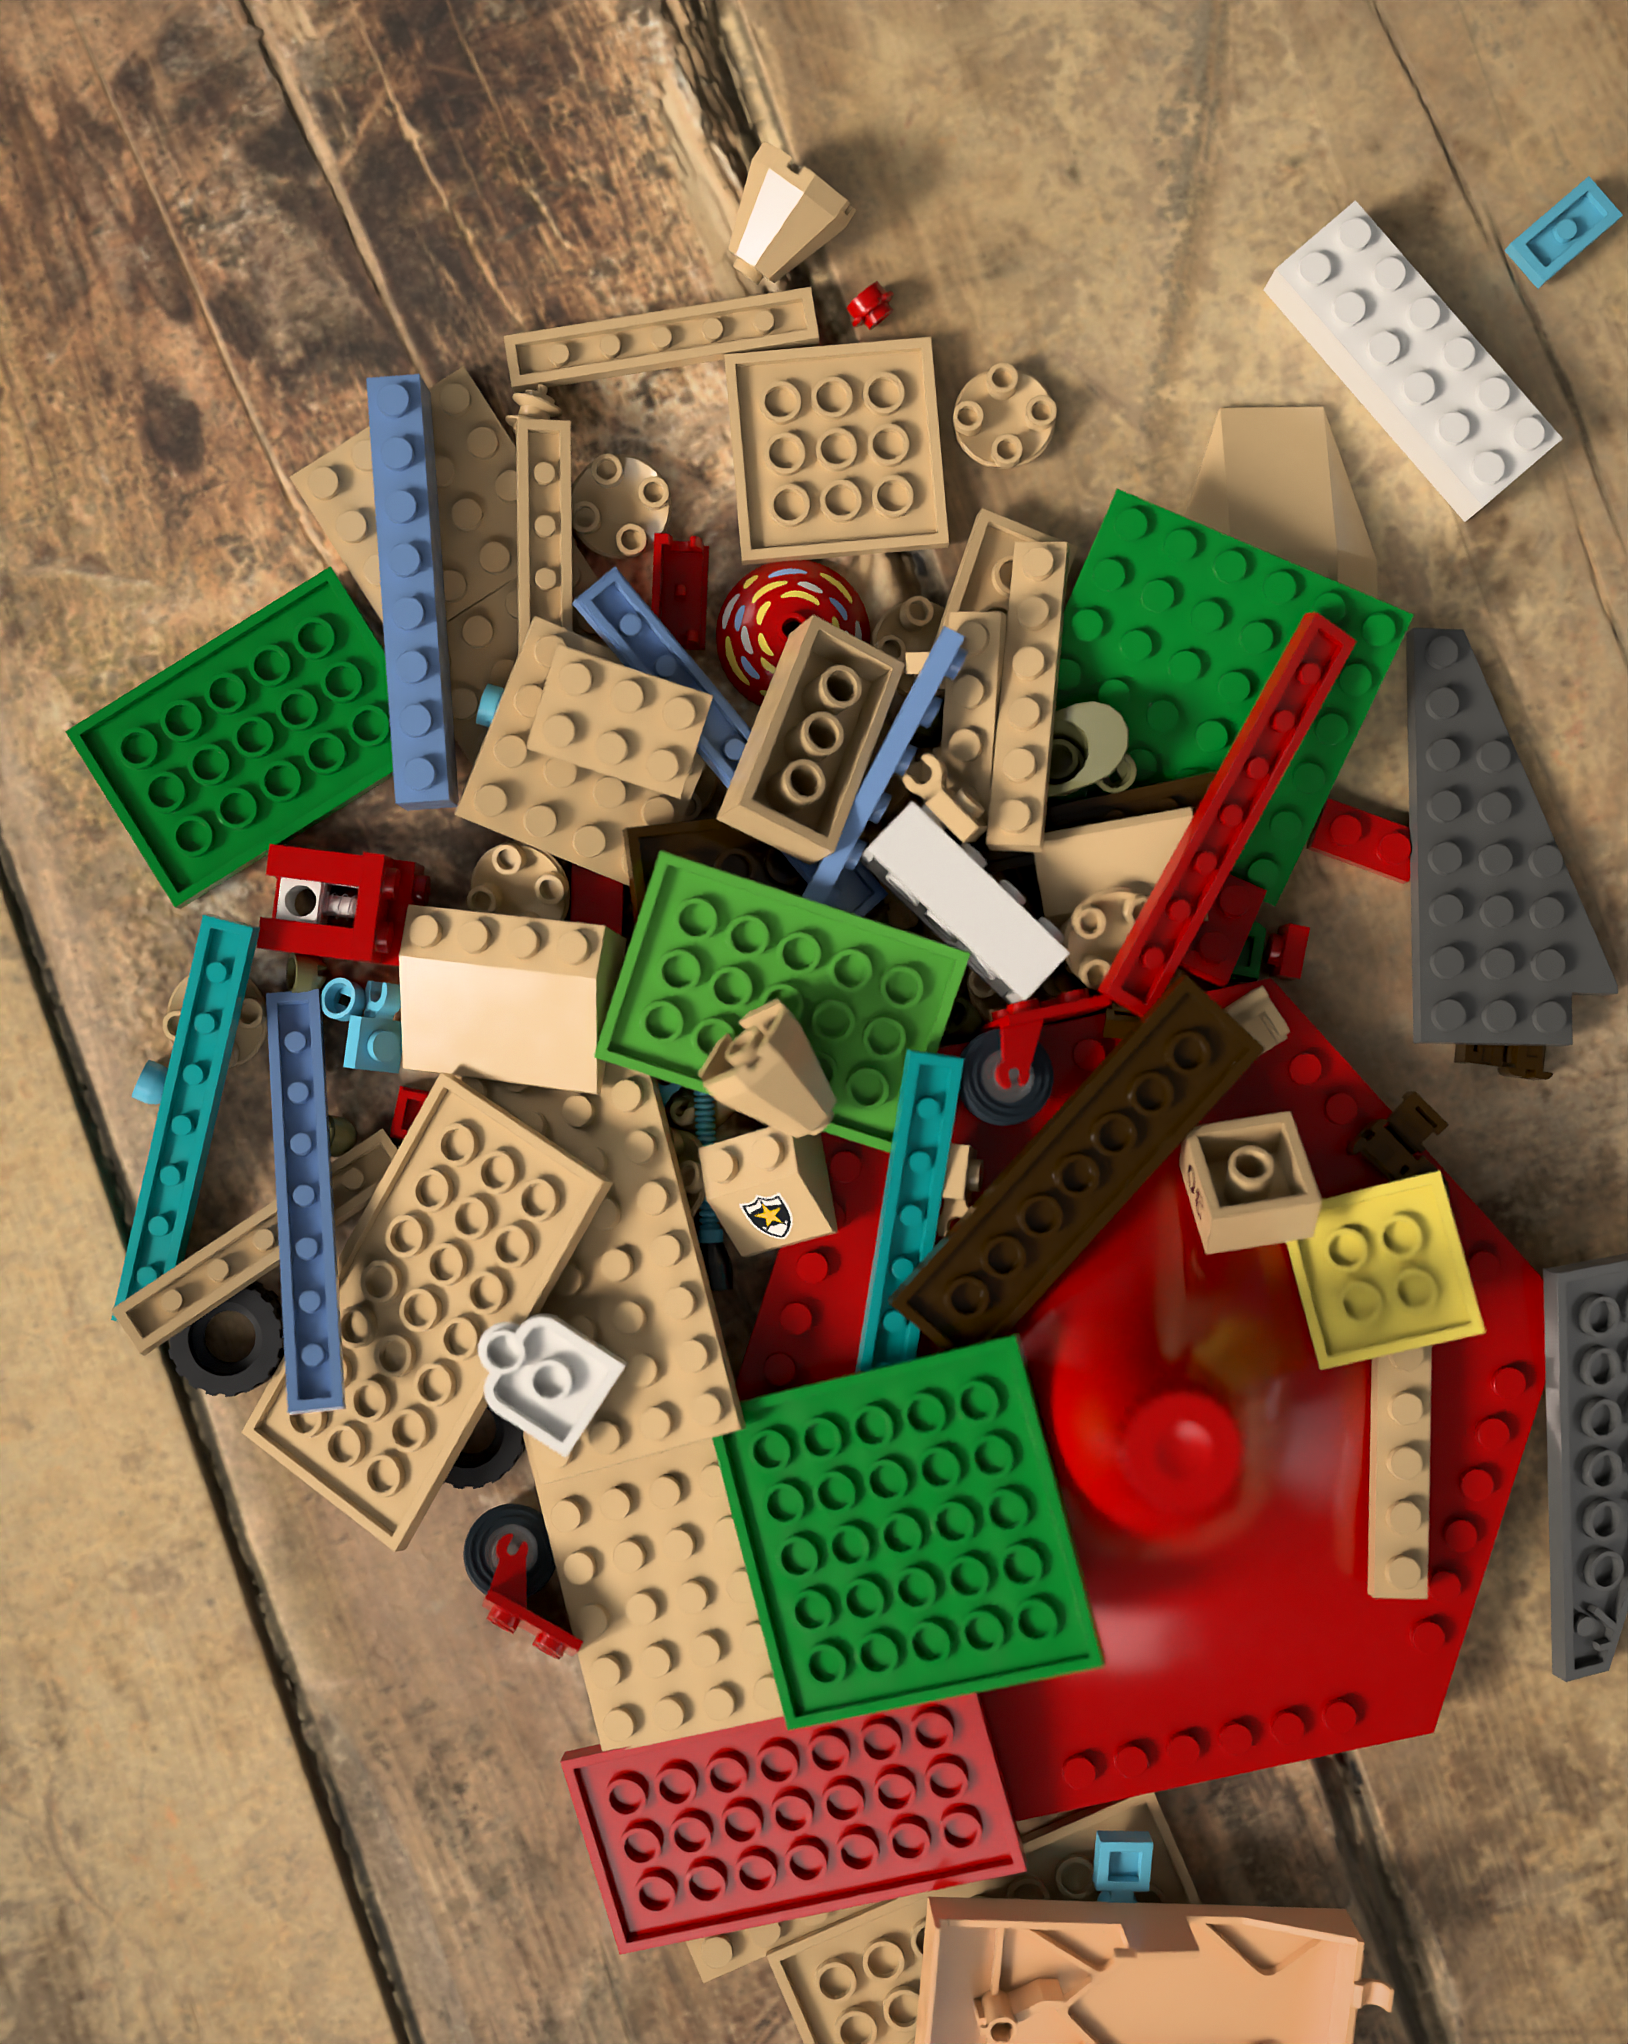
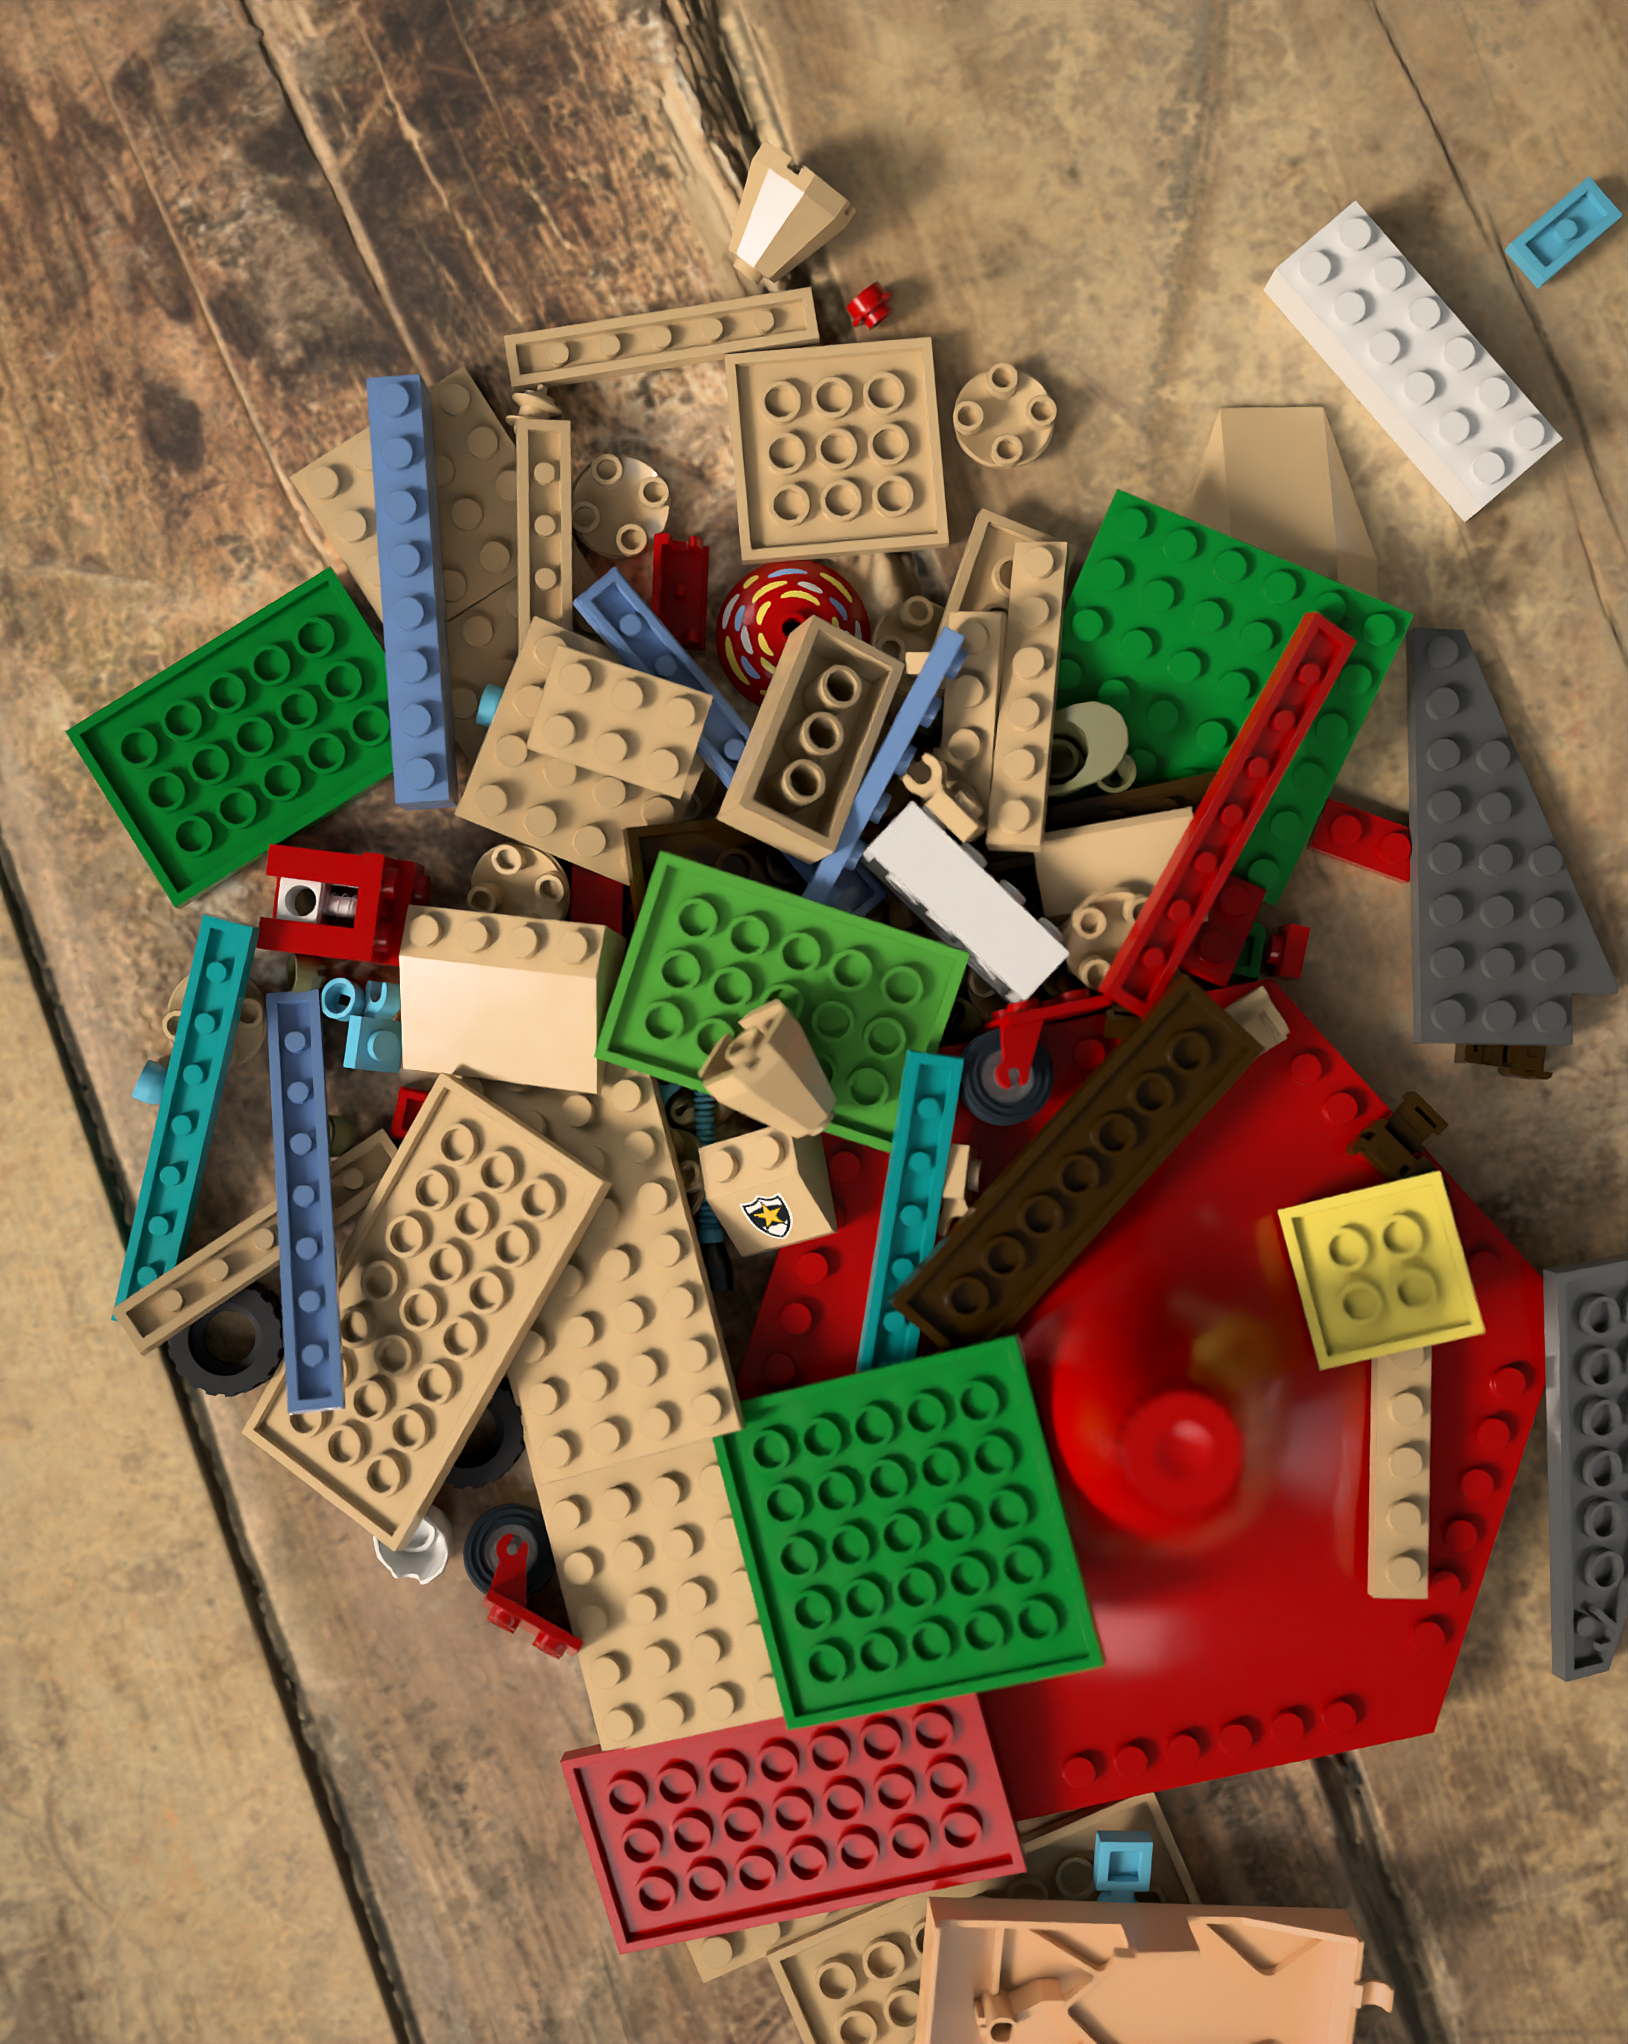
white plate [478,1313,628,1458] -> none
tan brick [1179,1111,1321,1254] -> none
none -> white hair [373,1504,454,1585]

